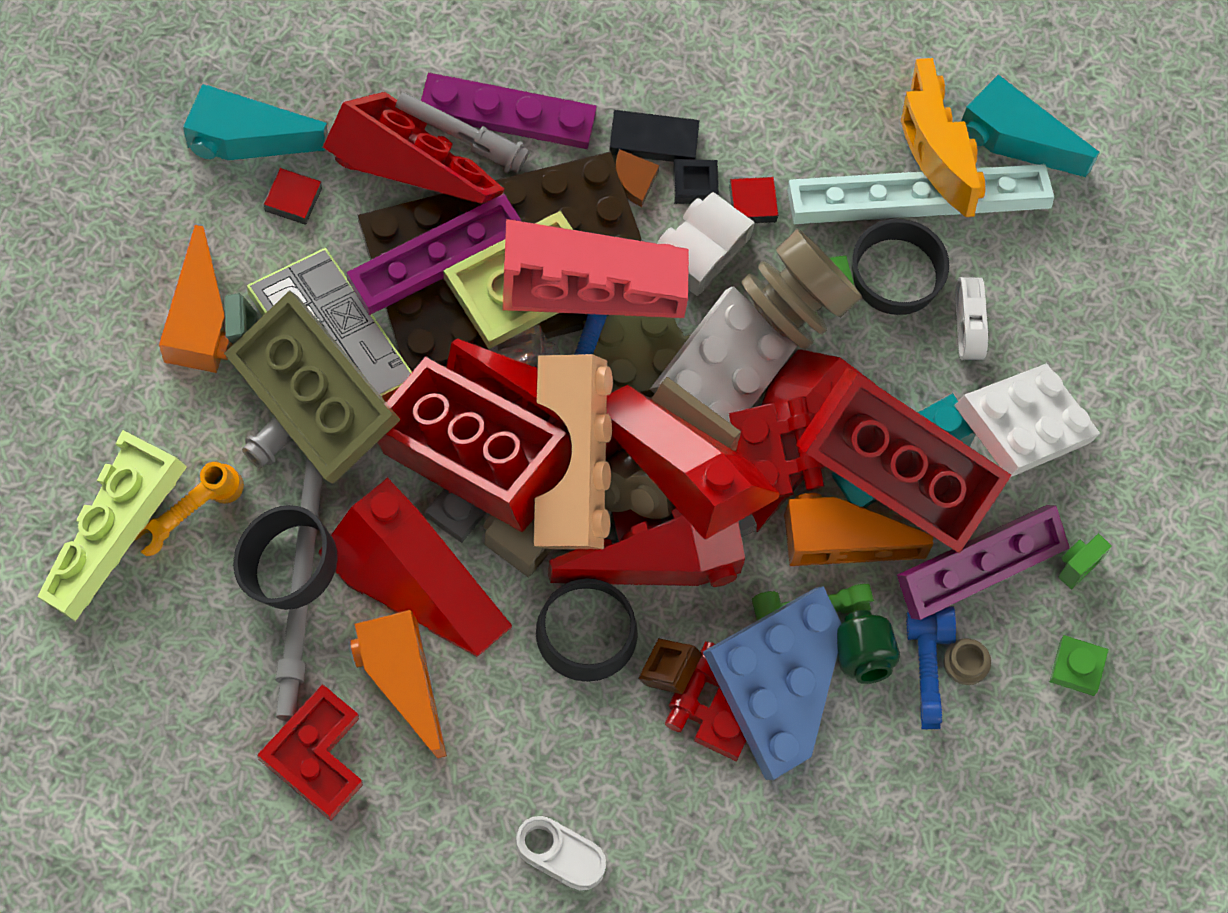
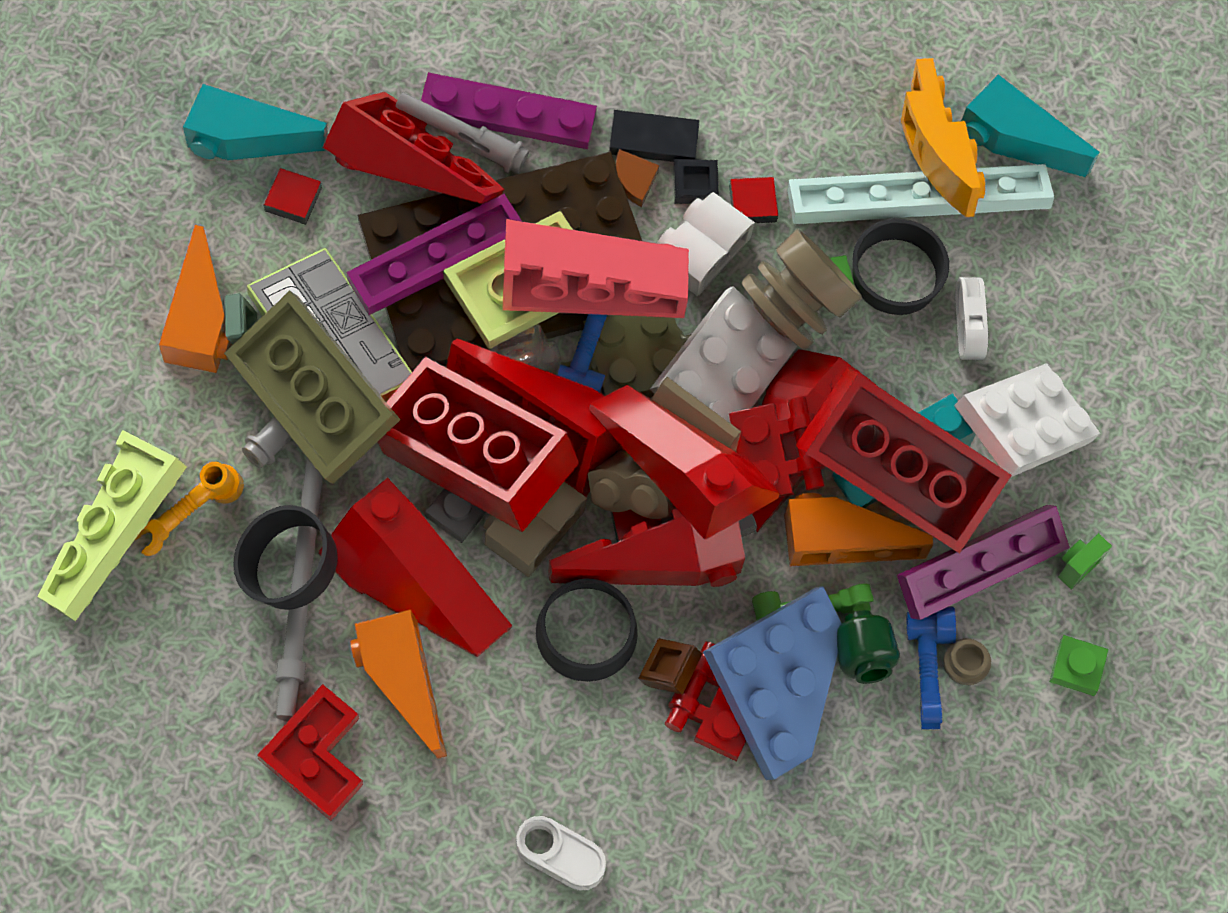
light nougat arch [534,354,613,549] -> none

